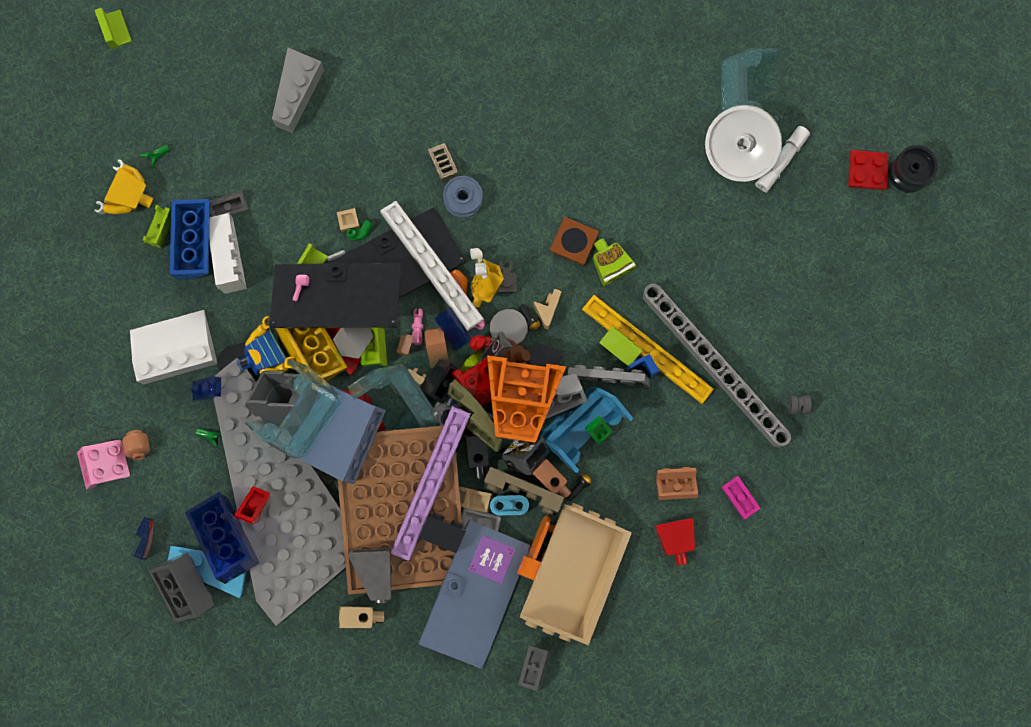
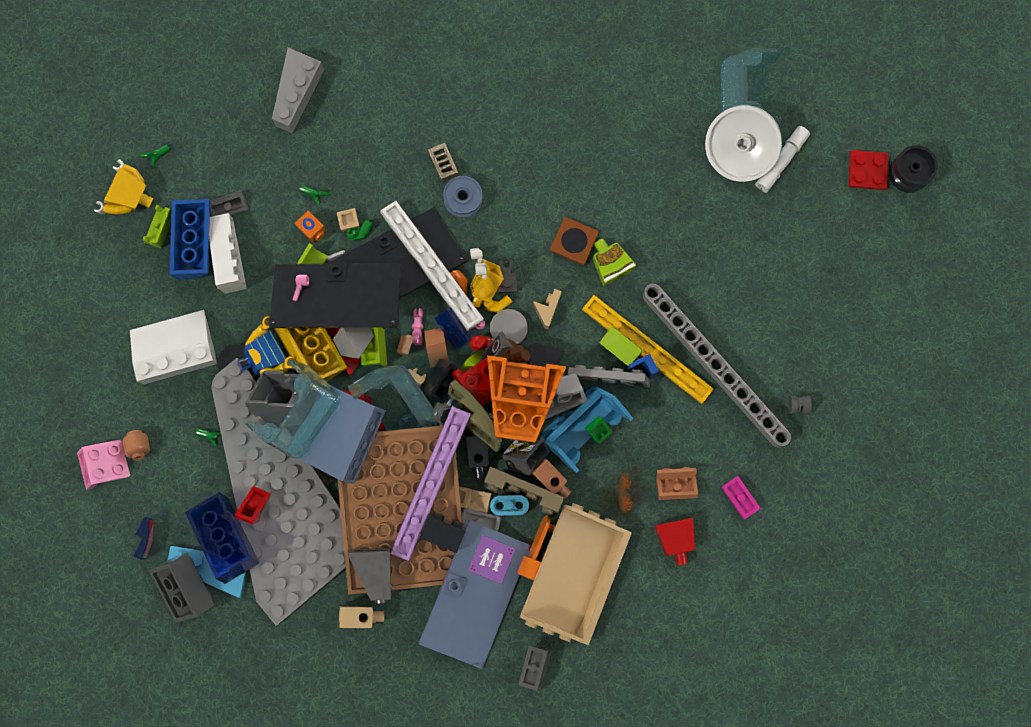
lime panel [95,8,132,49] -> none
clear blue plate [192,377,221,401] -> none
black piece [519,304,540,330] -> none
black piece [568,474,592,500] -> none
none -> orange brick [295,211,326,243]
none -> green bar [300,185,331,205]
none -> yellow arm [483,295,512,313]
none -> clear orange slope [617,472,633,515]

